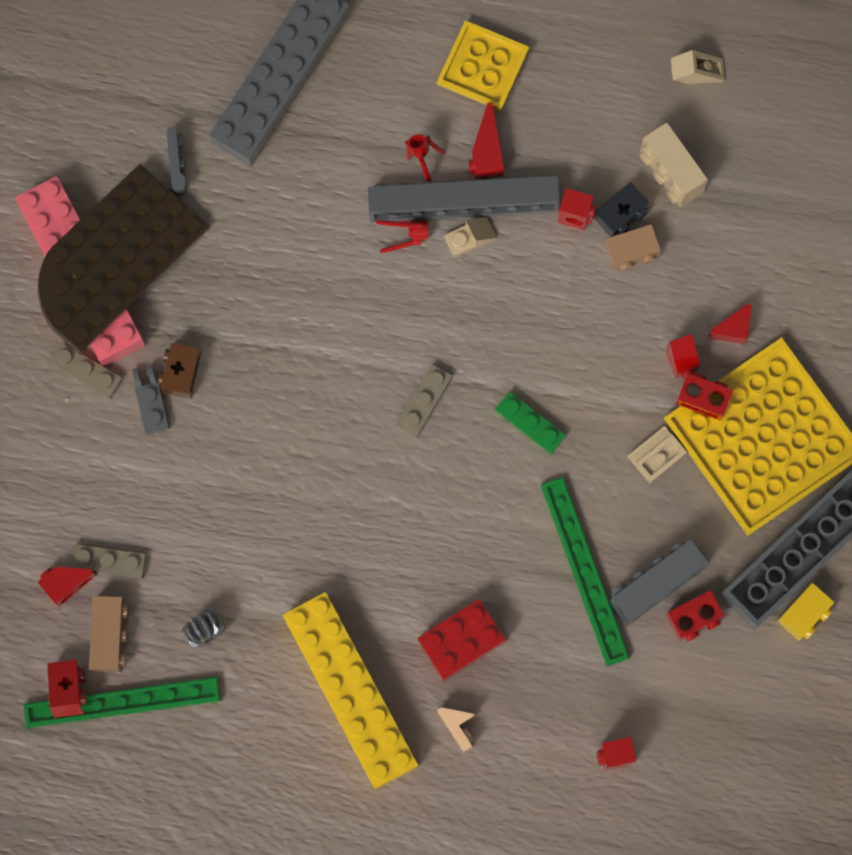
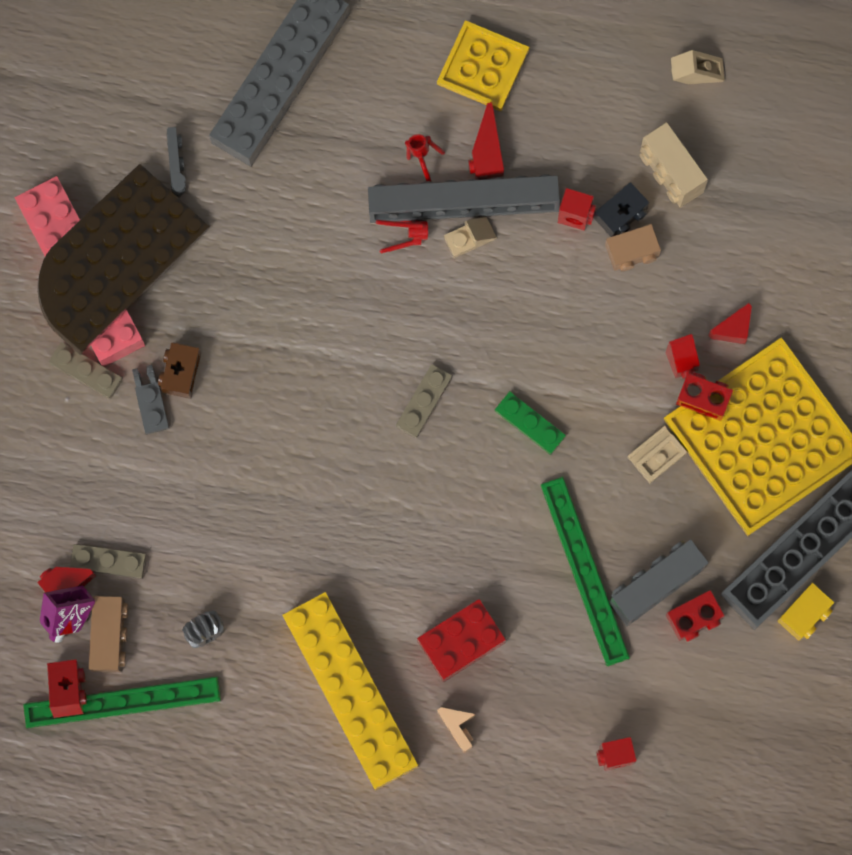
none -> magenta torso [40,586,95,643]

